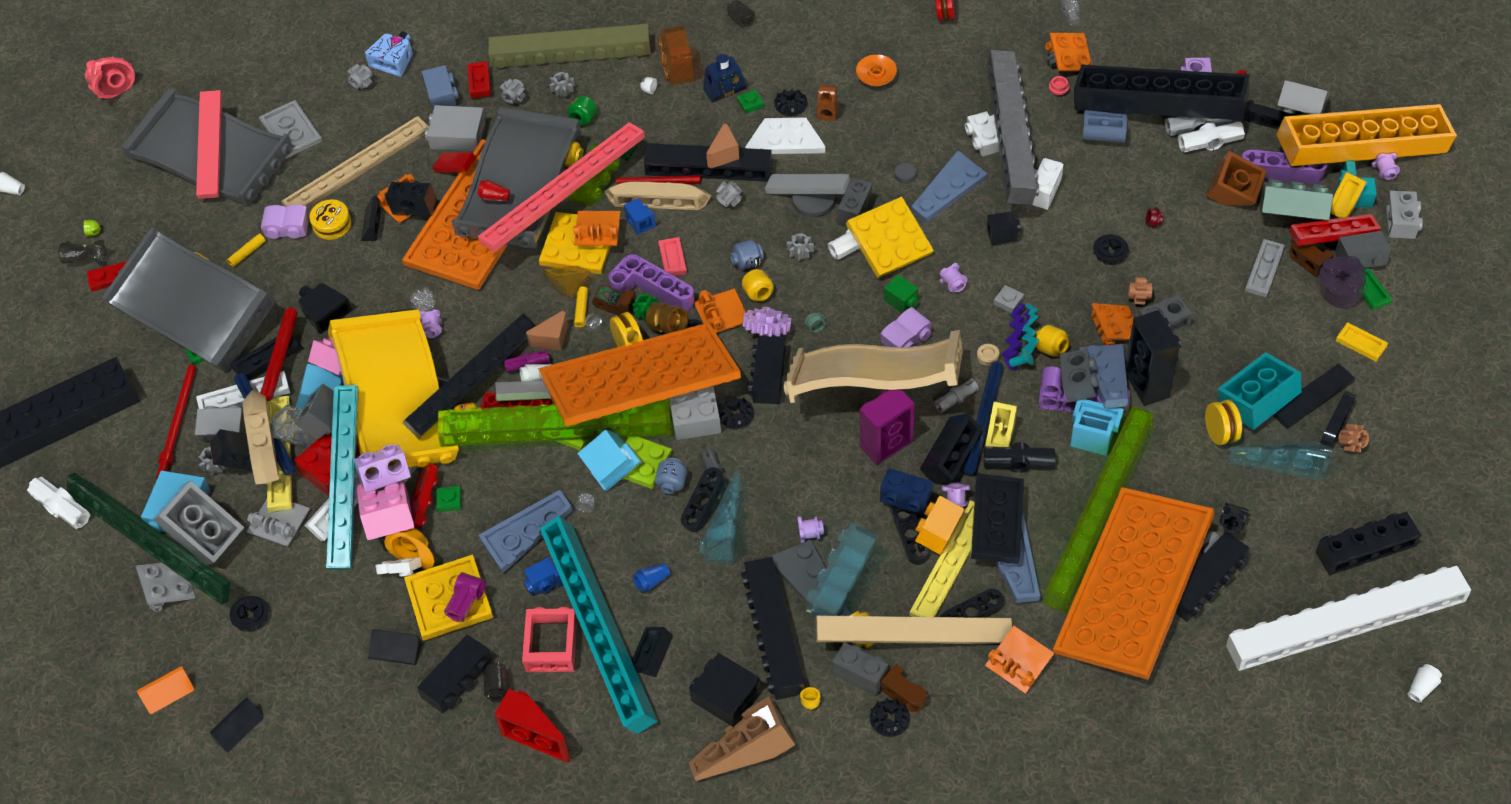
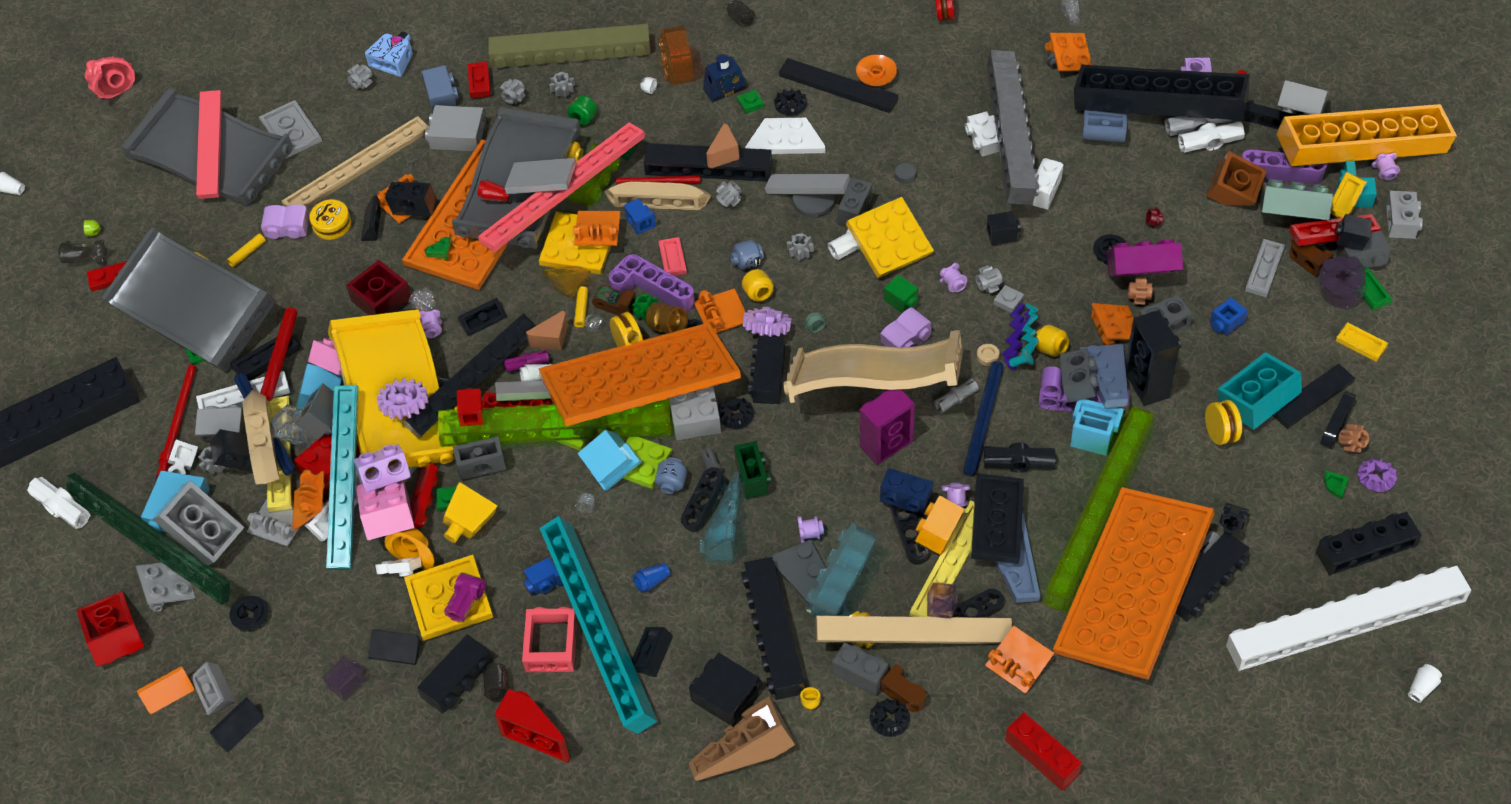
black torso [298,283,352,335] -> none
red tile [432,152,476,173] -> none
sand blue wing [478,490,573,574] -> none
dark orange leg [817,84,839,121] -> none
sand blue wing [911,151,988,223] -> none
black brick [920,413,983,484] -> none
light yellow slope [985,401,1017,447] -> none
coral plate [1049,76,1070,95] -> none
clear light blue wedge [1228,442,1332,481] -> none
none -> red slope [76,591,144,667]
none -> white plate [168,440,198,475]
none -> light grey slope [190,662,236,715]
none -> orange hinge [292,470,325,531]
none -> clear purple brick [322,656,365,702]
none -> dark red brick [346,260,412,315]
none -> lavender gear [377,378,428,420]
none -> green tile [425,237,452,259]
none -> yellow torso [443,482,498,543]
none -> dark grey brick [453,436,506,480]
none -> black slope [457,298,507,336]
none -> red brick [457,388,483,426]
none -> light grey tile [505,158,576,194]
none -> dark green brick [734,441,771,499]
none -> black tile [779,58,898,113]
none -> brick [927,583,957,619]
none -> light grey gear [975,265,1003,293]
none -> red brick [1005,712,1082,791]
none -> magenta brick [1107,239,1183,277]
none -> blue brick [1210,297,1248,336]
none -> green tile [1324,470,1349,500]
none -> black brick [1334,214,1372,251]
none -> medium lavender gear [1358,457,1397,492]

